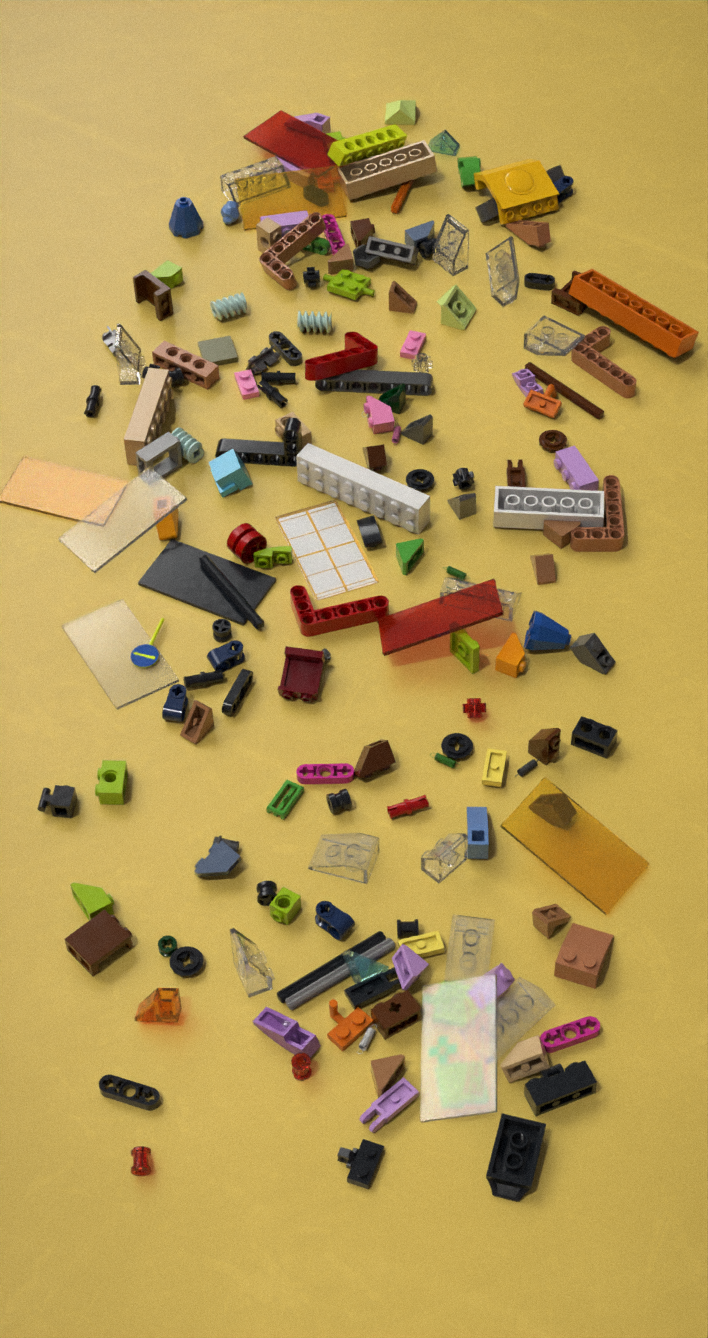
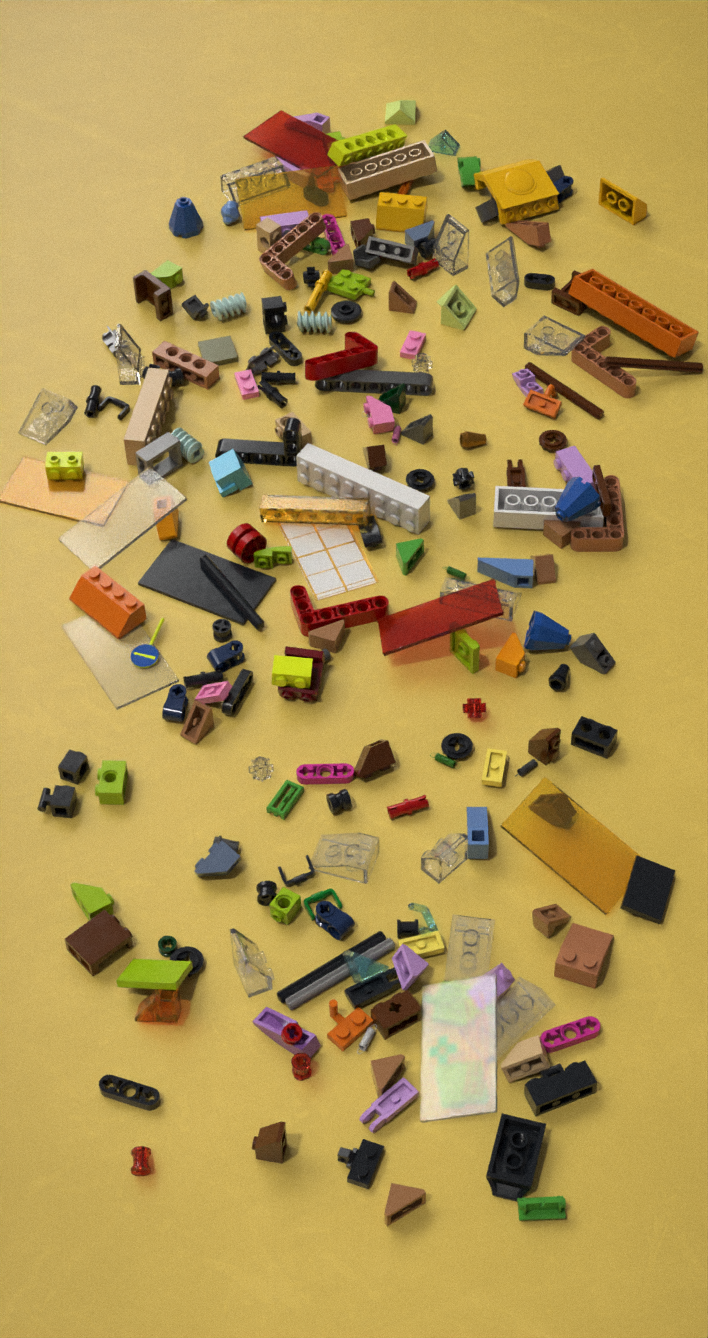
none -> clear slope [18,388,78,445]
none -> neon yellow brick [45,452,84,480]
none -> black brick [58,749,89,785]
none -> orange slope [69,566,147,639]
none -> black piece [97,396,130,420]
none -> lime tile [116,959,193,990]
none -> dark grey bracket [181,295,209,320]
none -> bright pink plate [194,681,232,704]
none -> clear gear [249,756,274,781]
none -> reddish brown slope [252,1121,288,1164]
none -> clear yellow brick [259,495,371,526]
none -> black brick [261,296,288,334]
none -> neon yellow brick [271,655,313,689]
none -> black piece [278,855,316,887]
none -> red bush [281,1023,302,1045]
none -> yellow pin [304,270,332,313]
none -> green piece [304,888,343,920]
none -> medium nougat slope [308,620,345,653]
none -> black wheel [331,300,361,323]
none -> yellow slope [376,192,428,233]
none -> medium nougat slope [384,1183,426,1226]
none -> red pin [407,258,439,279]
none -> clear light blue piece [408,903,438,934]
none -> pearl gold cone [459,431,486,448]
none -> medium blue slope [477,557,533,588]
none -> bright green hinge [517,1196,566,1221]
none -> black cone [549,664,570,691]
none -> blue cone [555,477,601,522]
none -> reddish brown tile [592,465,611,517]
none -> yellow slope [598,177,647,225]
none -> reddish brown axle [605,356,703,373]
none -> black tile [620,855,675,924]

